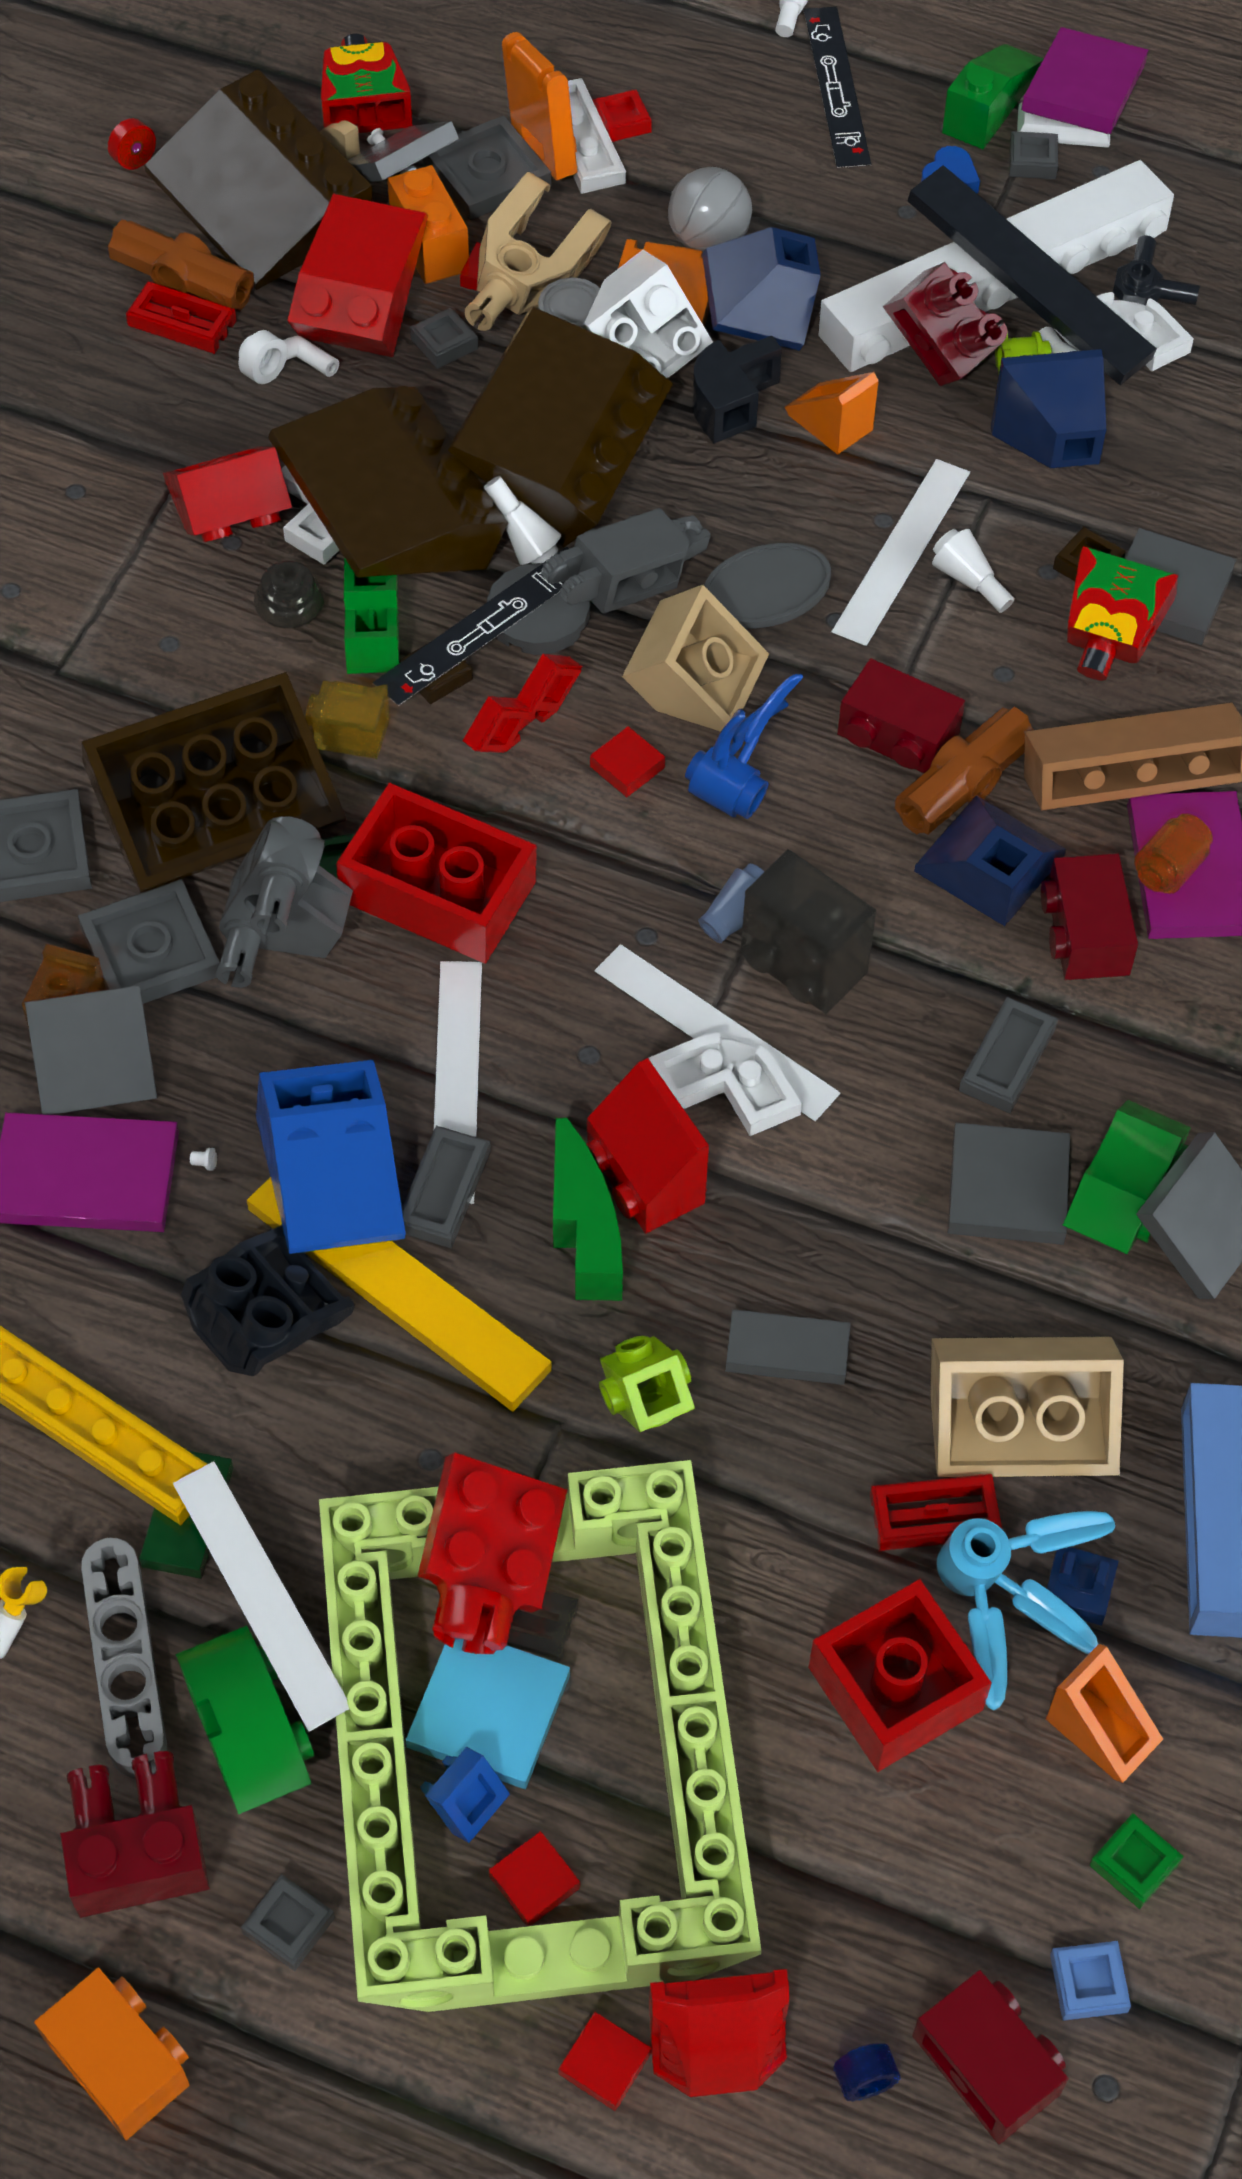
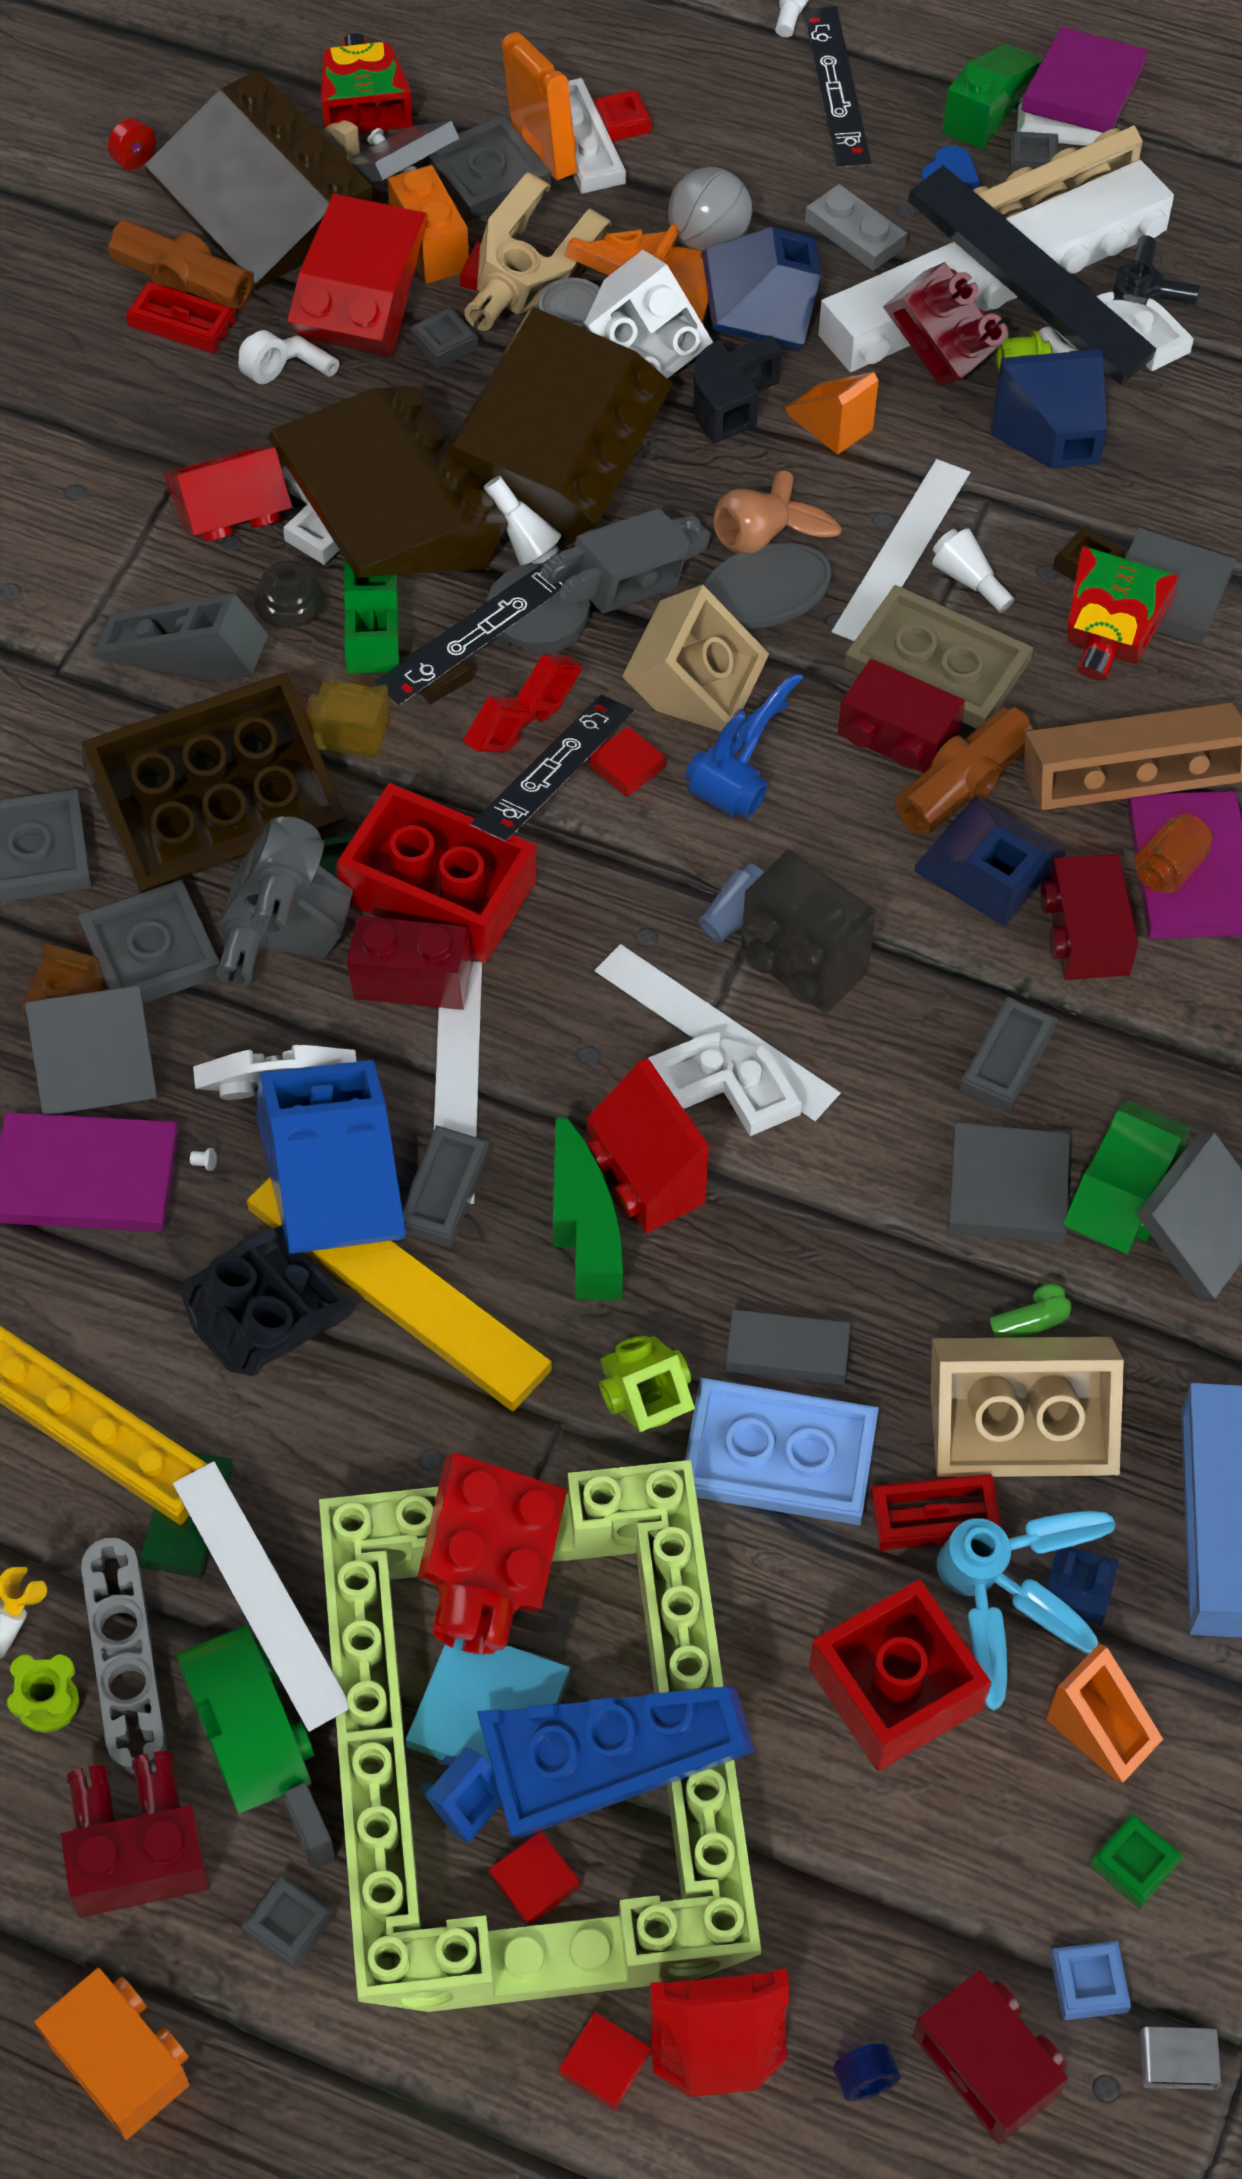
none -> lime brick [7,1654,79,1733]
none -> dark grey slope [94,593,268,681]
none -> white plate [193,1045,356,1100]
none -> dark grey tile [283,1783,336,1870]
none -> dark red brick [346,916,473,1010]
none -> black sticker [470,695,635,842]
none -> blue wing [477,1686,755,1838]
none -> orange tile [565,224,679,276]
none -> light blue tile [685,1377,879,1525]
none -> nougat piece [713,471,842,554]
none -> light grey plate [805,184,908,271]
none -> dark tan plate [844,585,1034,729]
none -> tan wing [973,125,1143,219]
none -> bright green arm [990,1283,1071,1338]
none -> flat silver piece [1140,2027,1221,2090]

